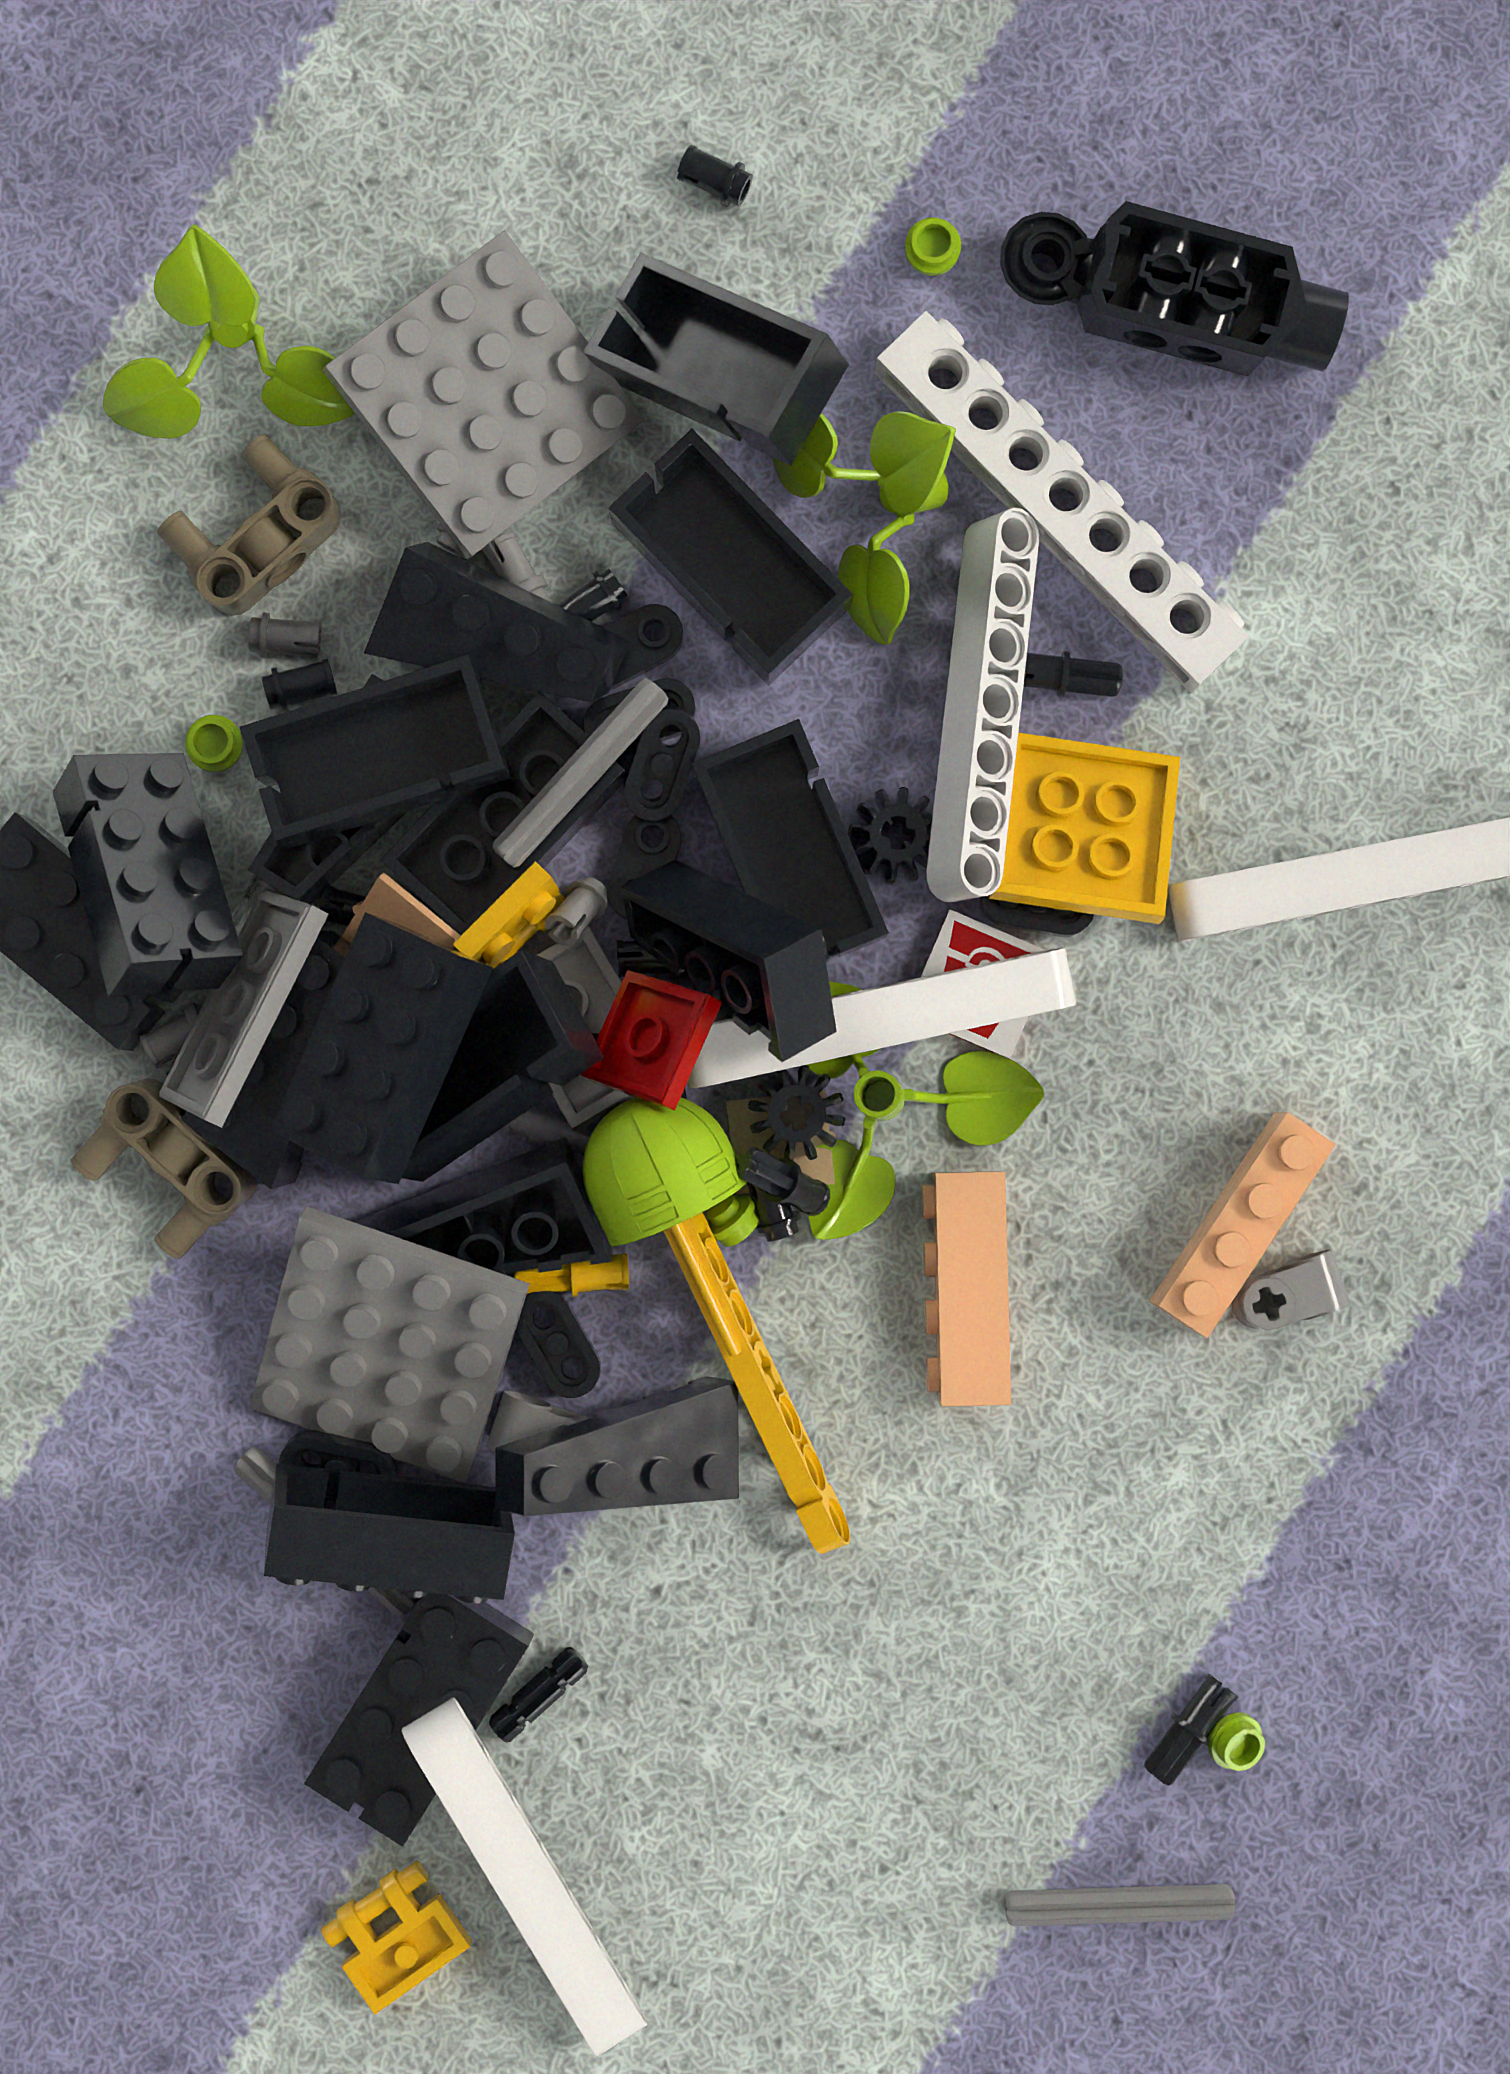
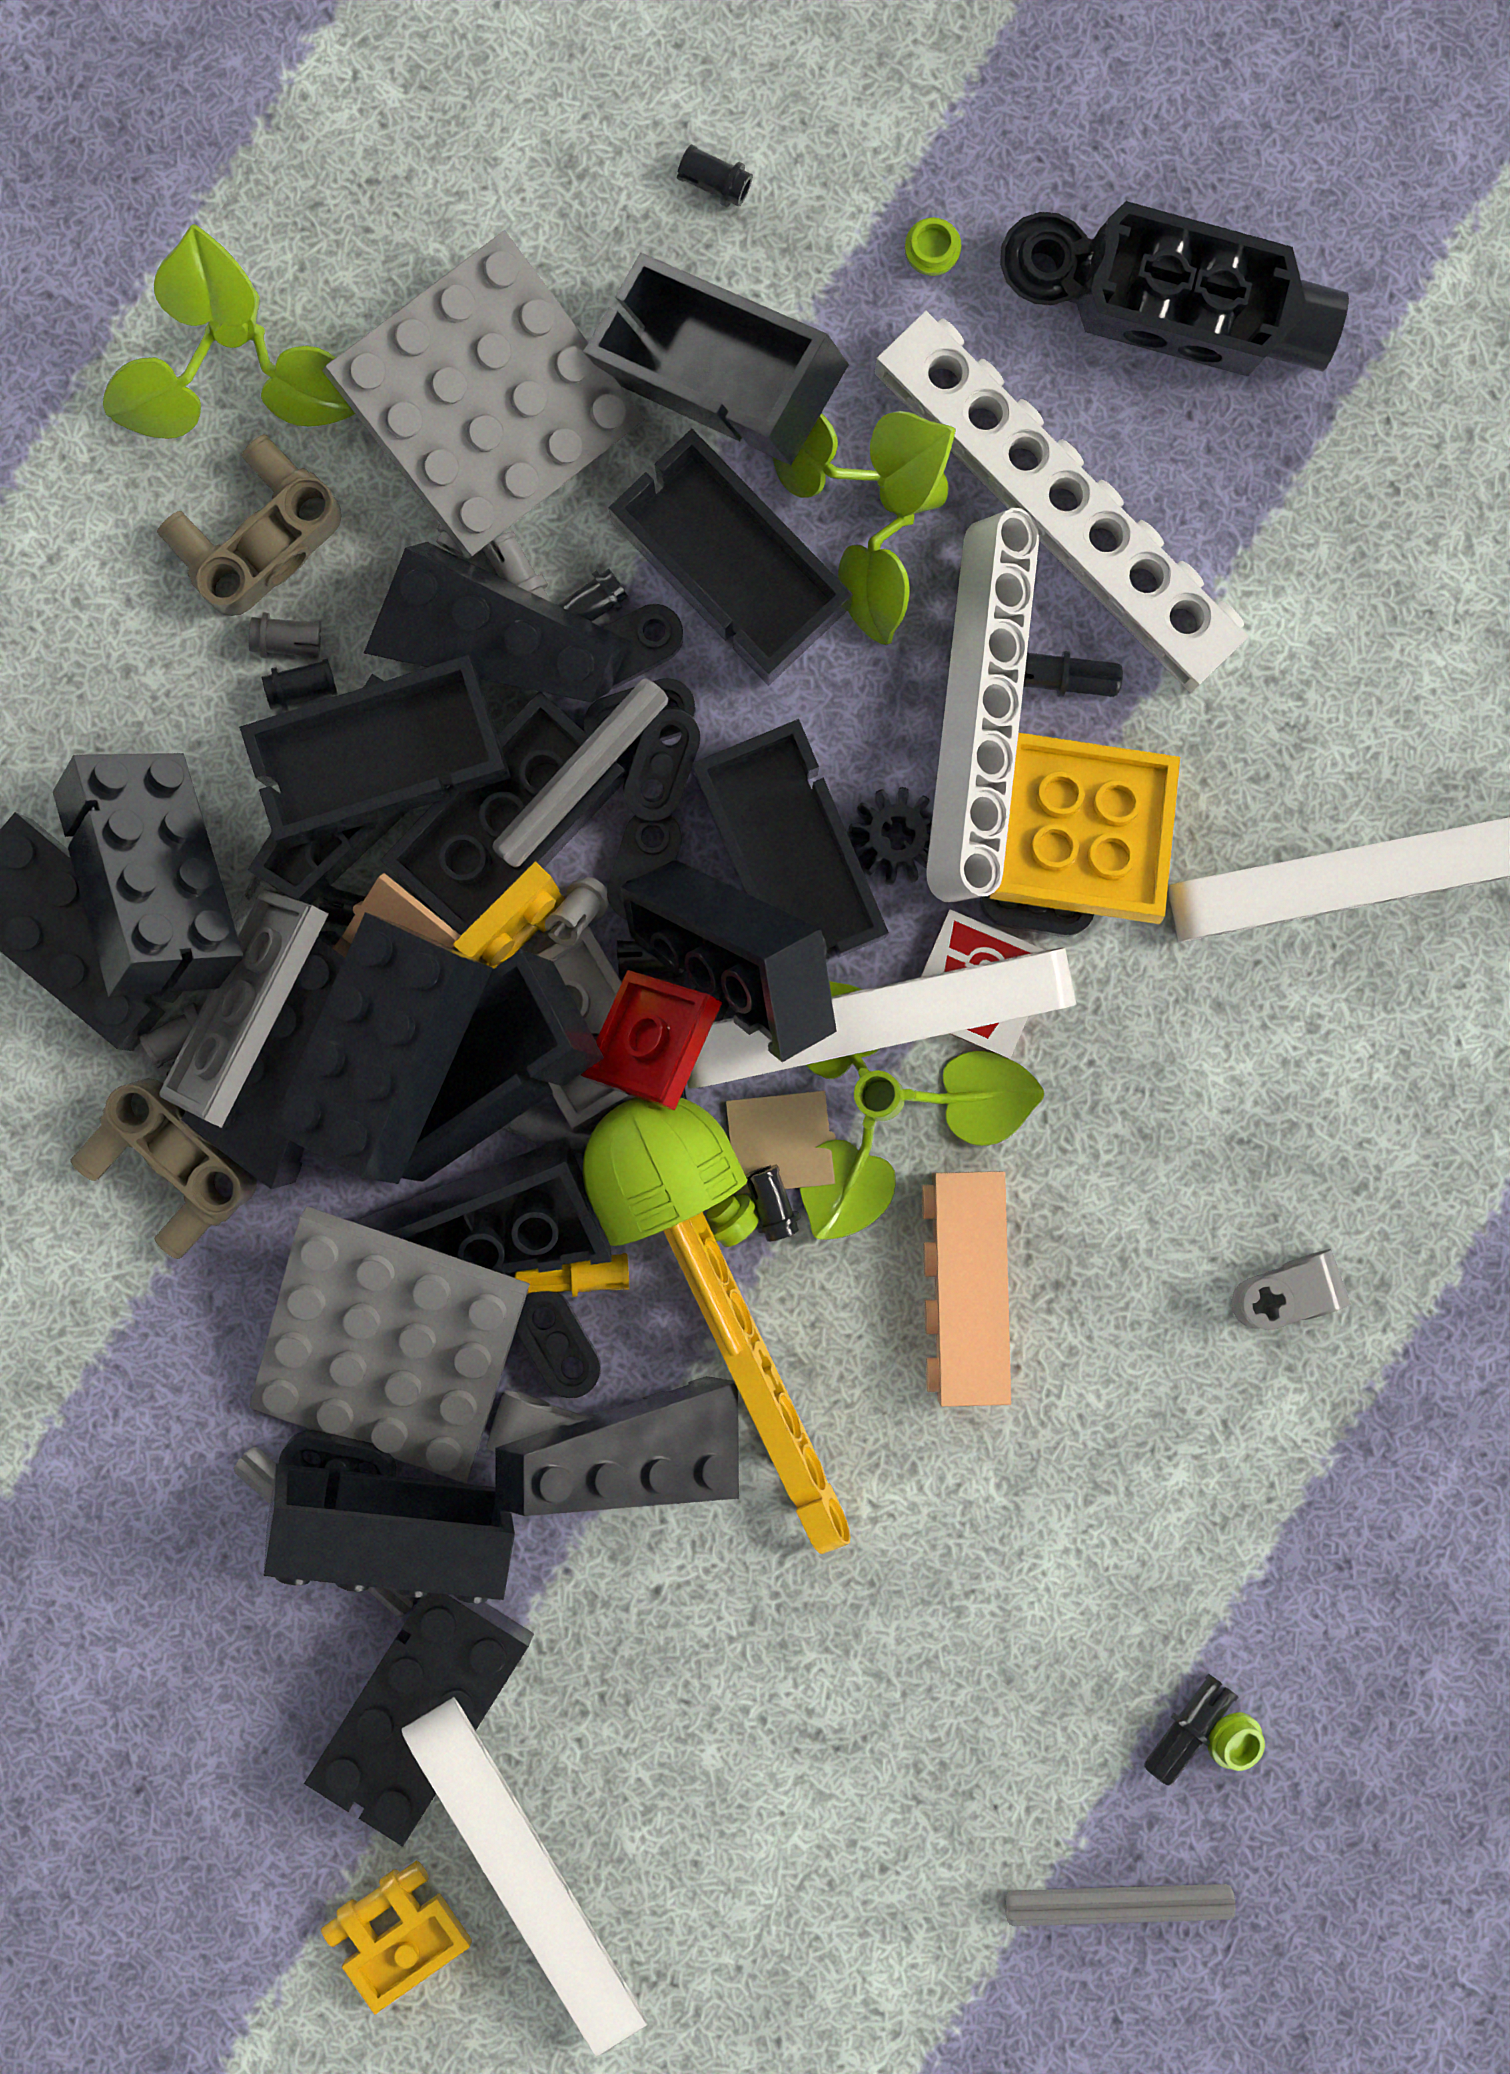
lime plate [185,715,244,772] -> none
black axle [489,1647,589,1743] -> none
black axle [735,1147,830,1216] -> none
black gear [748,1065,845,1160] -> none
light nougat brick [1149,1112,1336,1339] -> none

